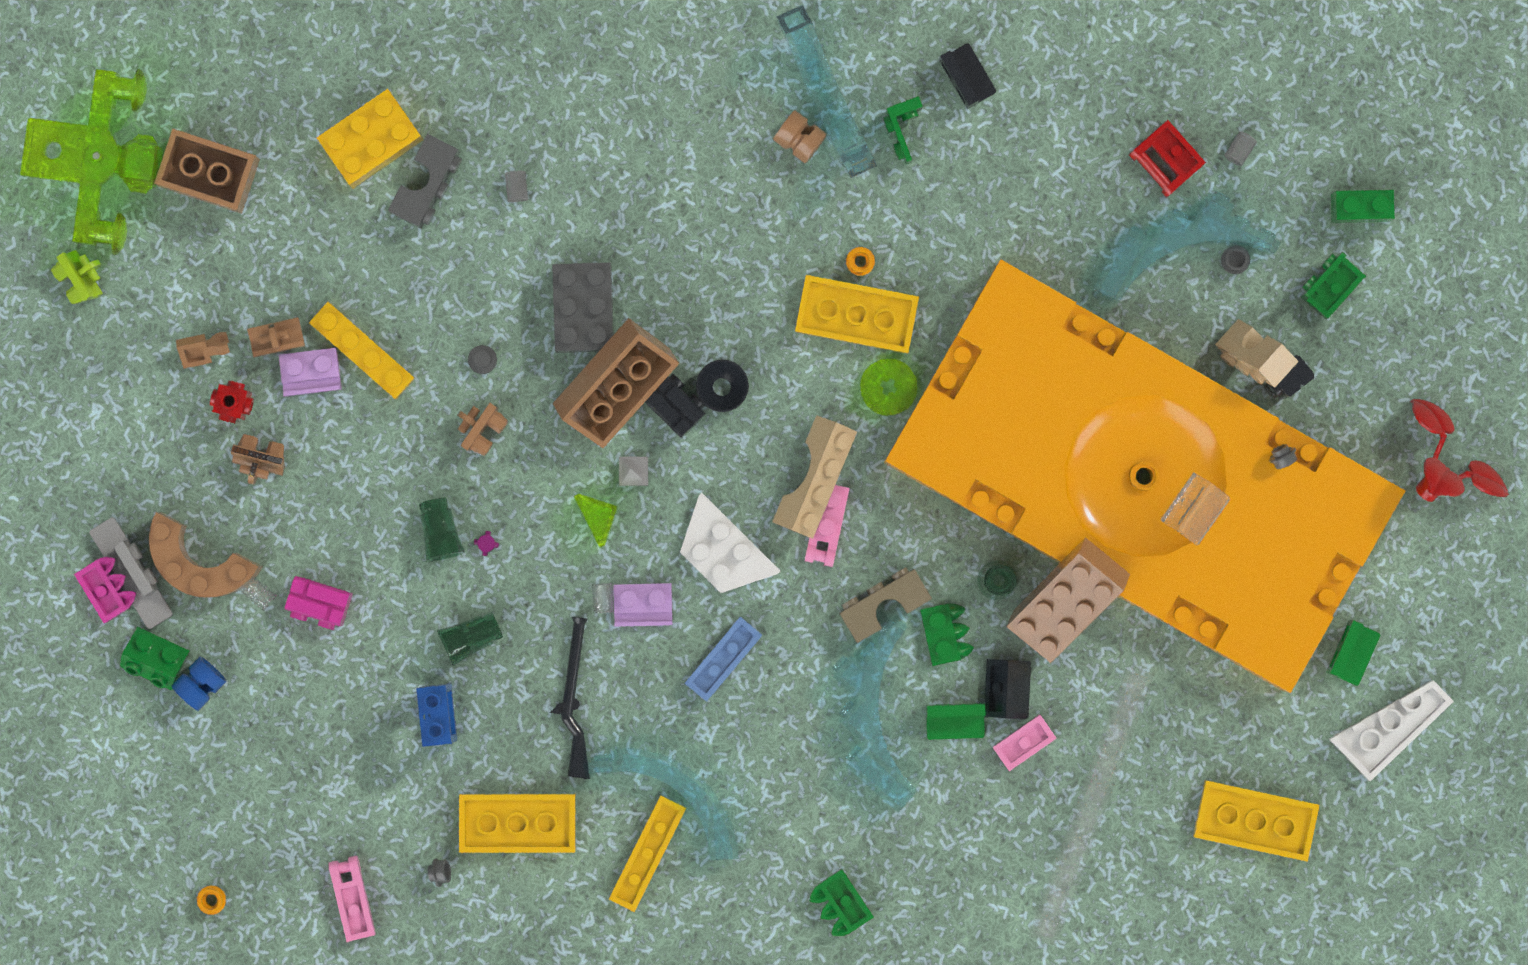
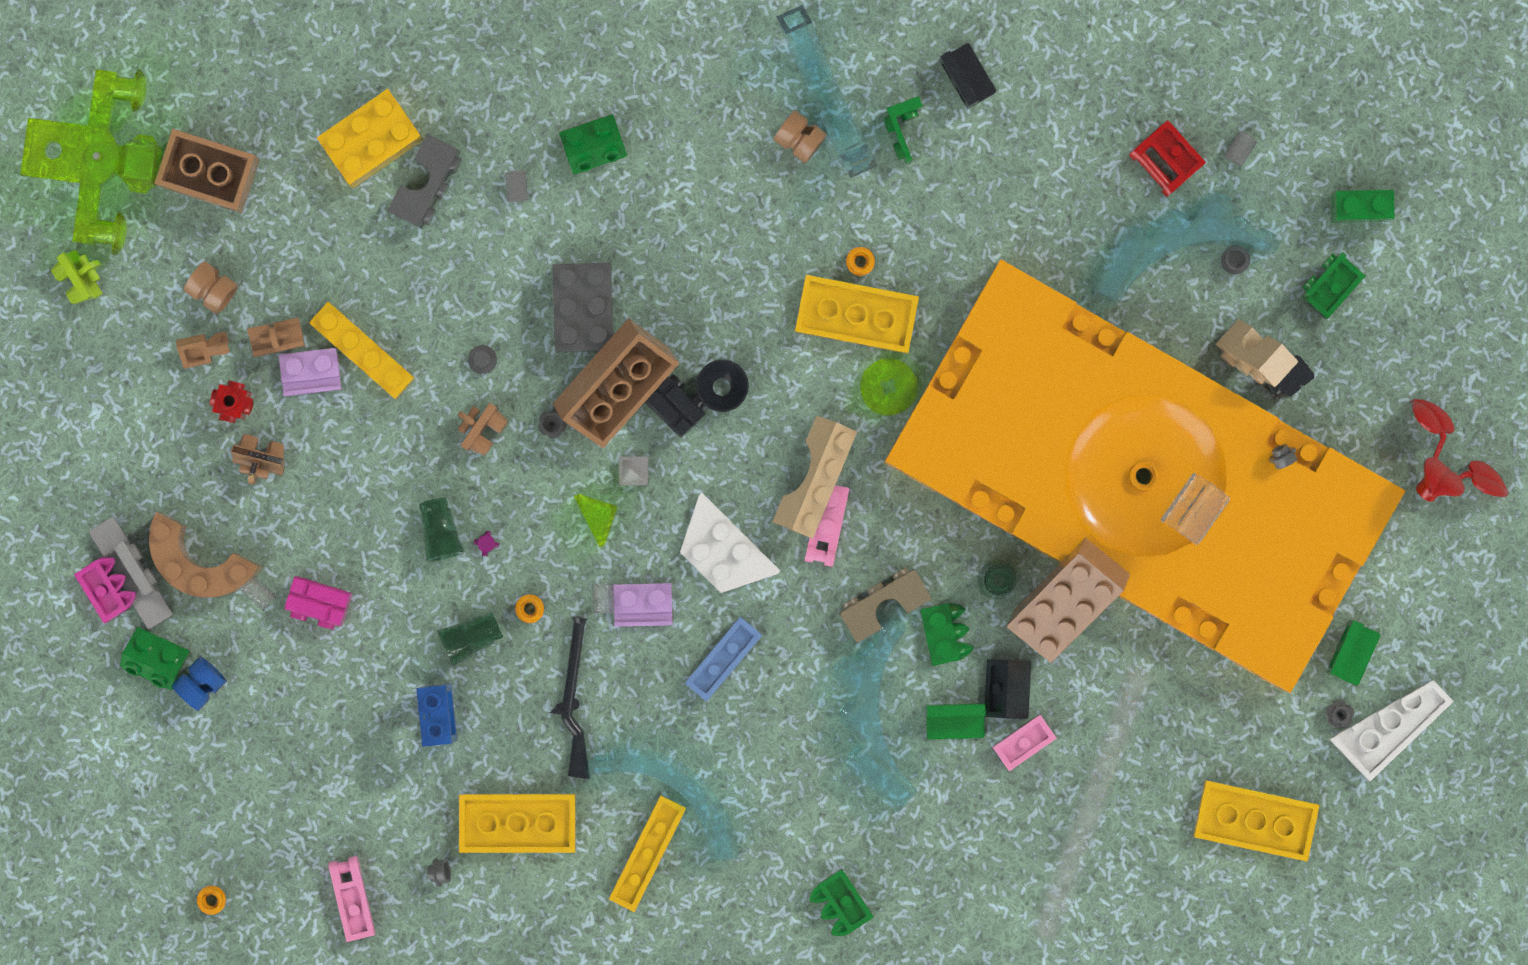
none -> medium nougat wheel [183,261,239,315]
none -> light orange plate [515,594,544,623]
none -> dark grey plate [538,410,567,439]
none -> green bracket [559,114,627,174]
none -> dark grey plate [1325,700,1354,728]

